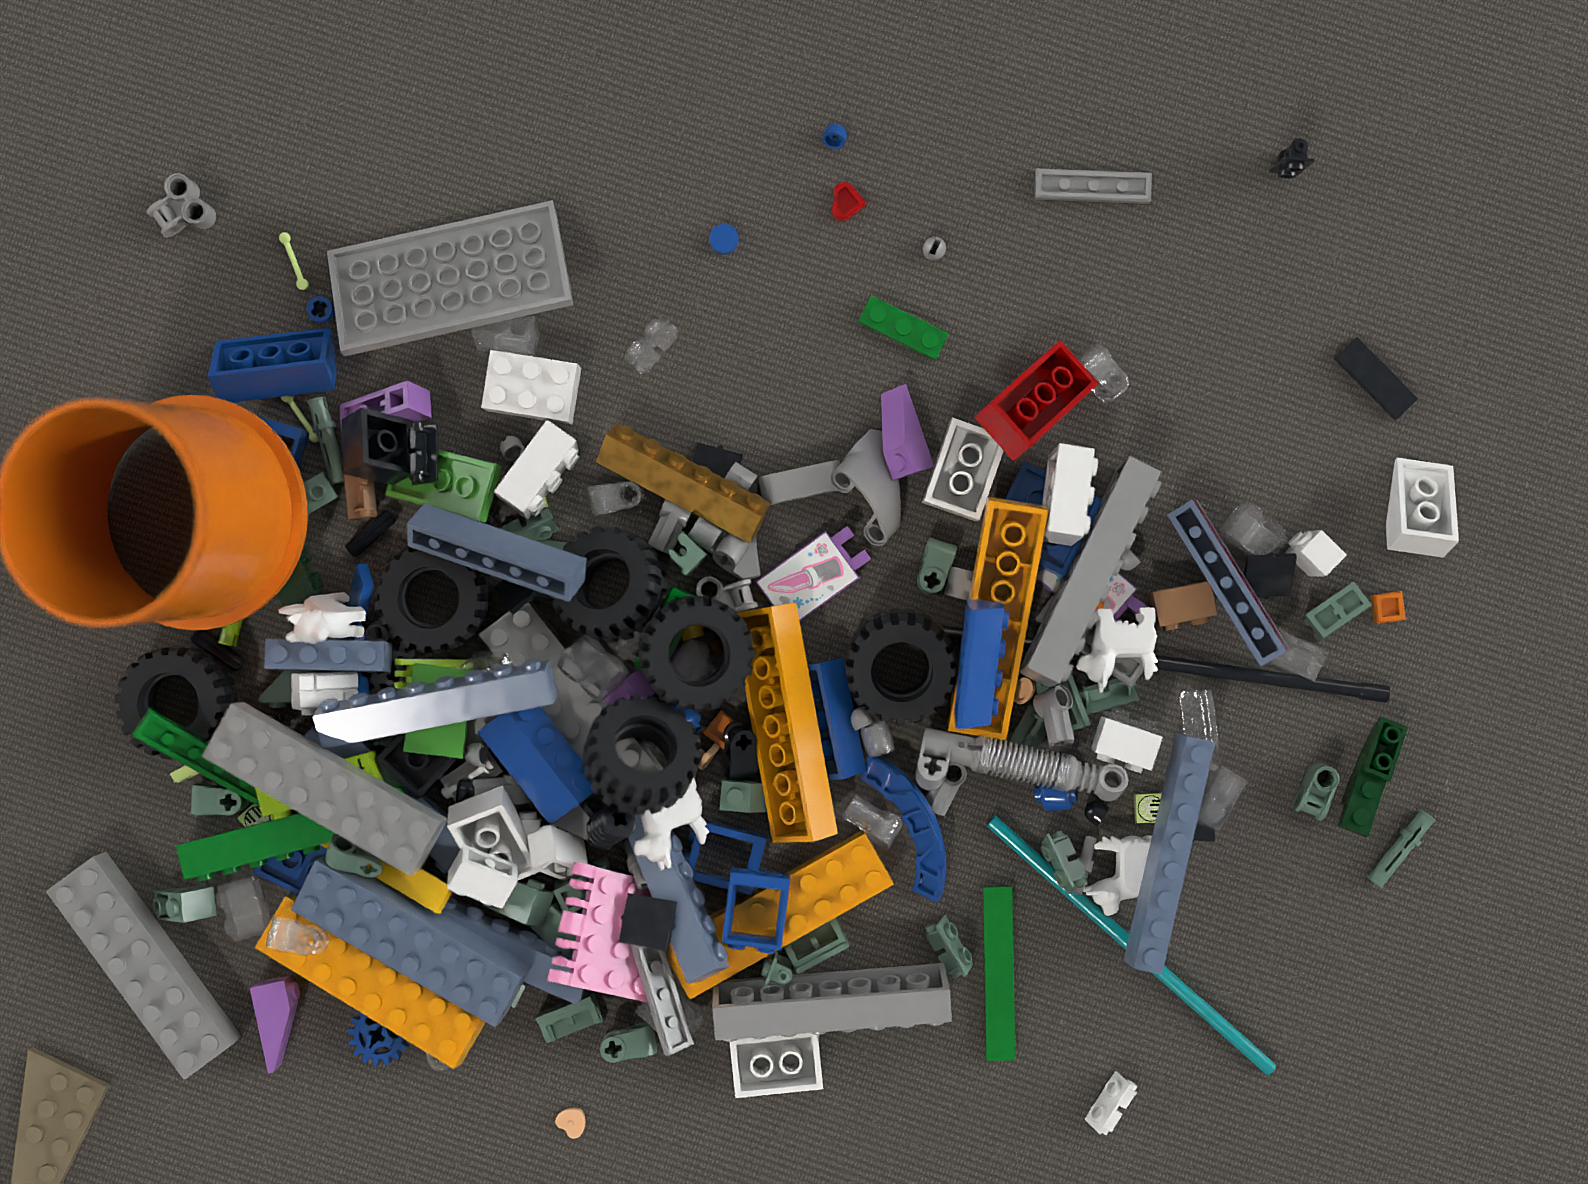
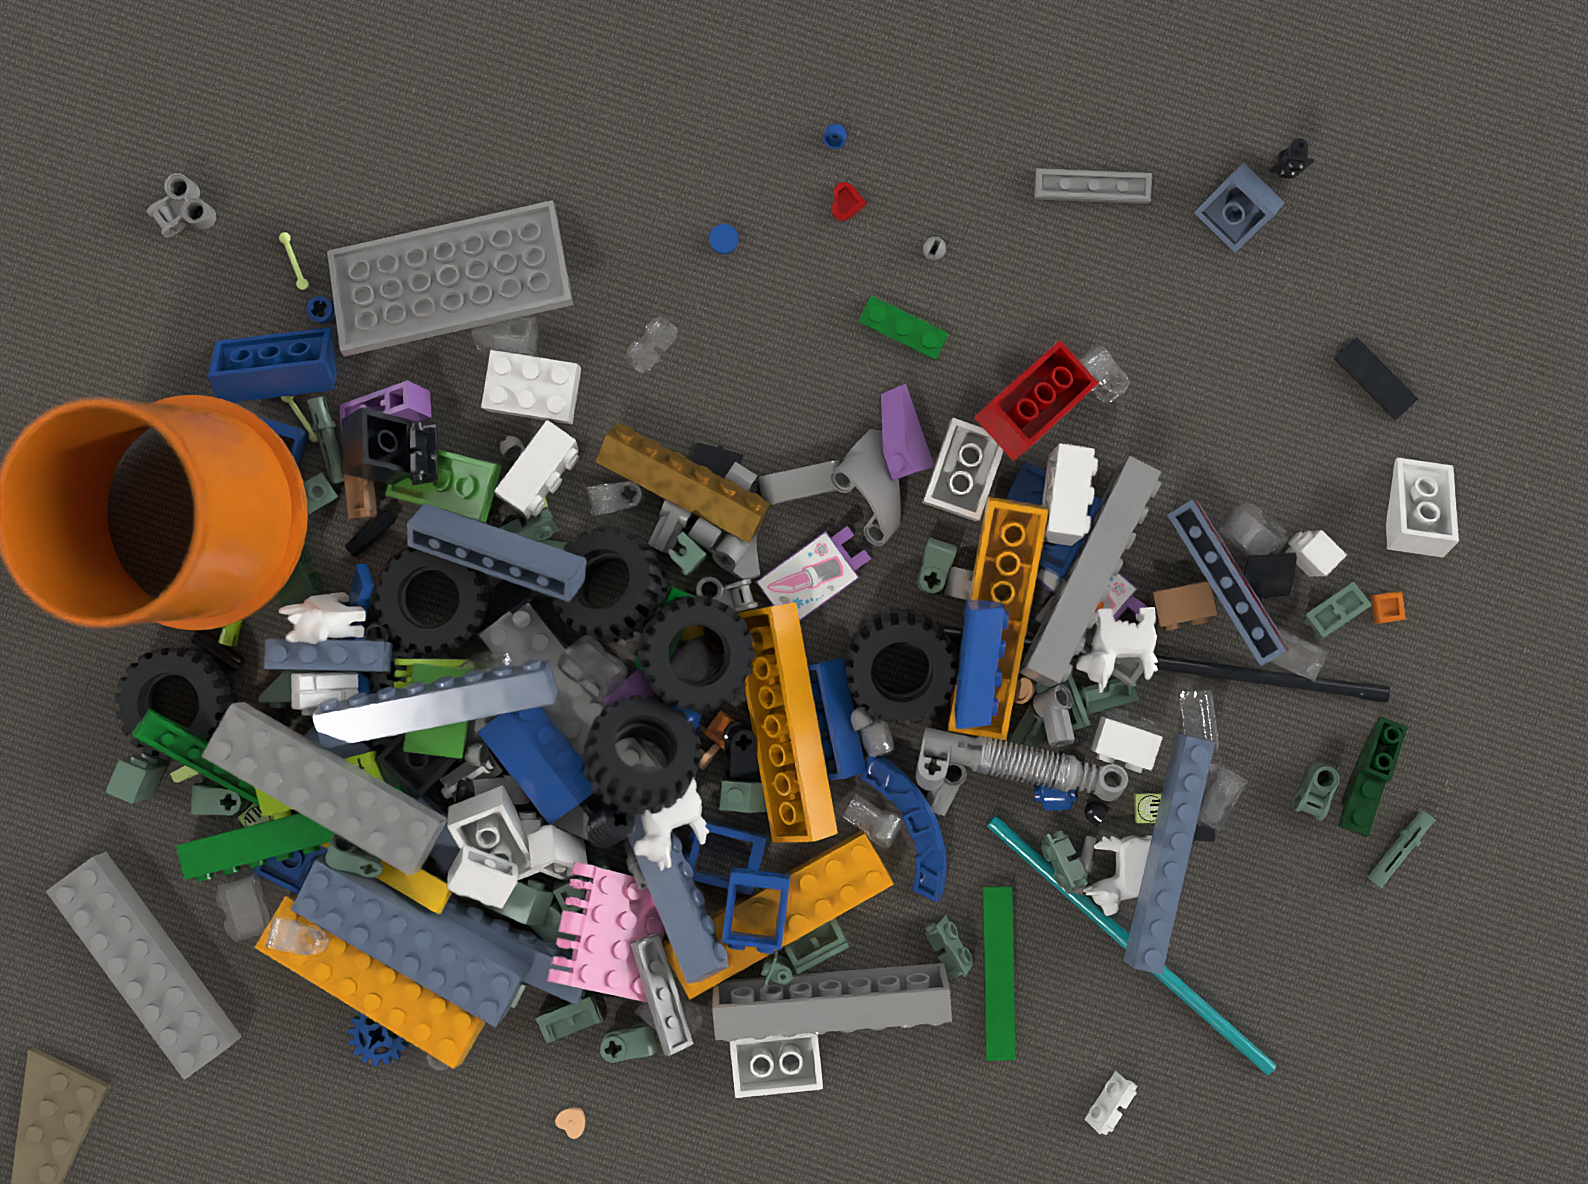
sand green slope [153,886,217,923] -> none
medium lavender slope [250,974,300,1073] -> none
black piece [619,893,677,951] -> none
light grey hinge [1120,549,1141,570] -> none
none -> sand green brick [105,752,167,804]
none -> sand blue slope [1194,162,1285,252]

